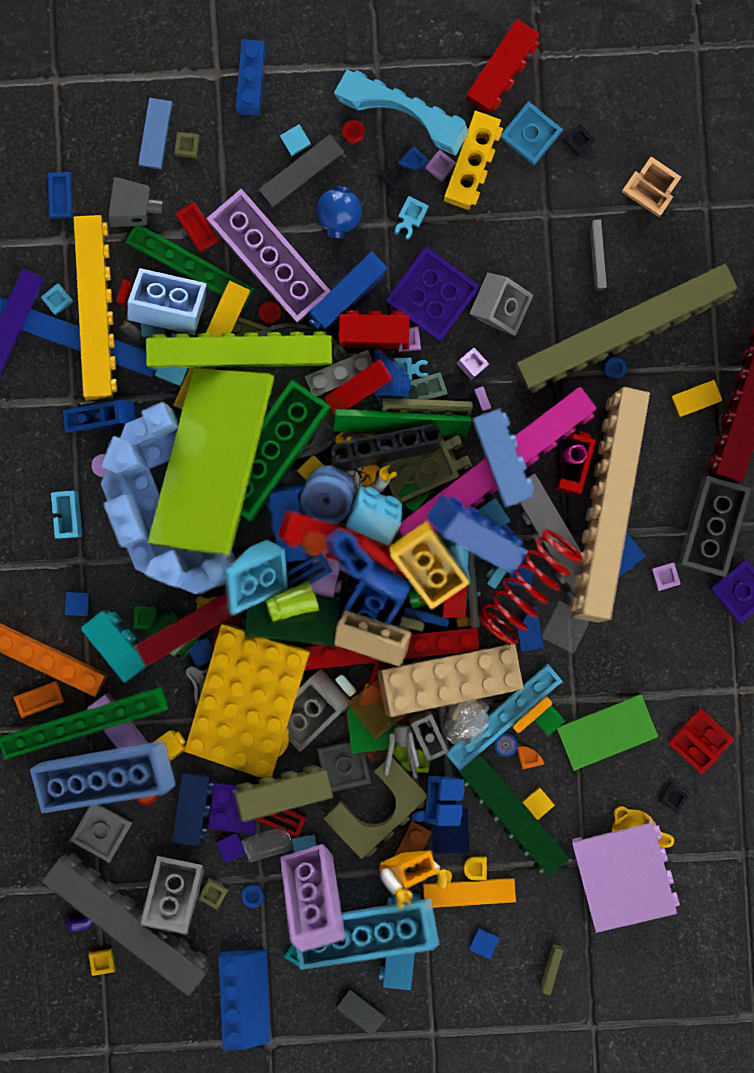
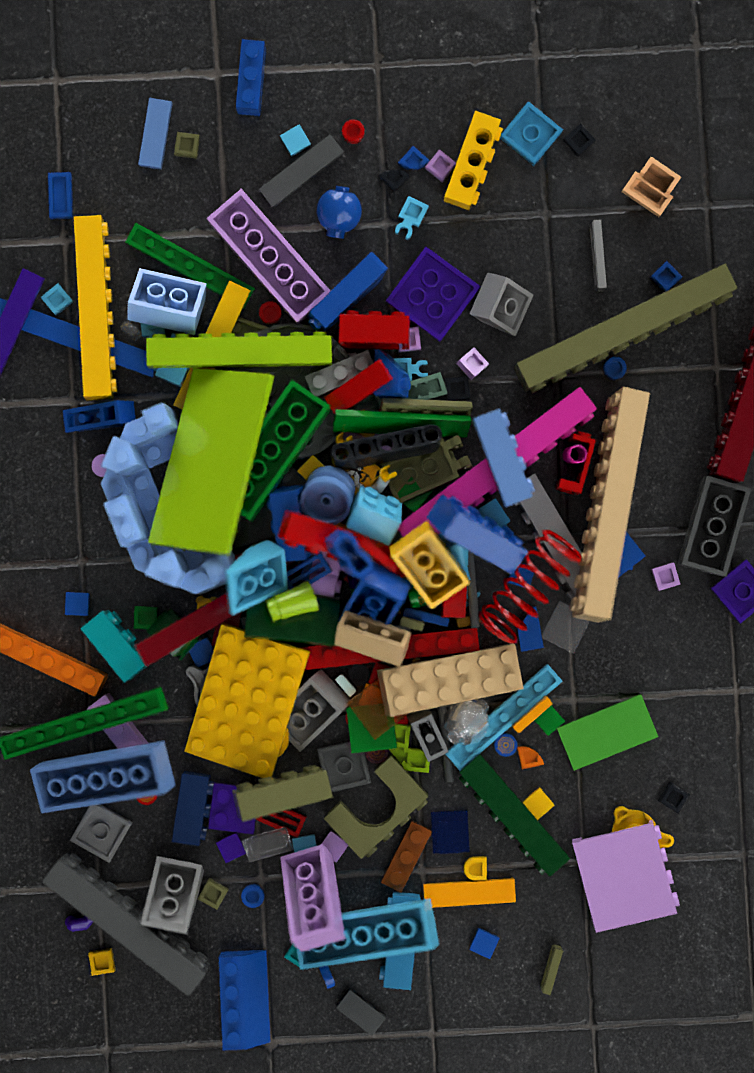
orange tile [13,681,65,718] -> none
medium azure piece [51,491,83,539] -> none
dark grey torso [109,177,163,227] -> none
red tile [116,279,134,307] -> none
yellow brick [153,730,186,762] -> none
red tile [175,202,219,253] -> none
clear orange tile [301,531,326,556] -> none
medium azure arch [334,70,469,156] -> none
light orange torso [380,851,452,909] -> none
light grey plant [384,727,419,780] -> none
blue tile [410,808,426,822] -> none
blue piece [425,776,464,826] -> none
red brick [466,19,540,115] -> none
lavender tile [474,387,491,413] -> none
medium azure plate [486,565,507,589] -> none
red slope [668,708,734,774] -> none
yellow tile [671,380,723,418] -> none
none -> blue tile [319,966,335,989]
none -> lavender tile [321,830,348,863]
none -> blue tile [650,261,683,293]

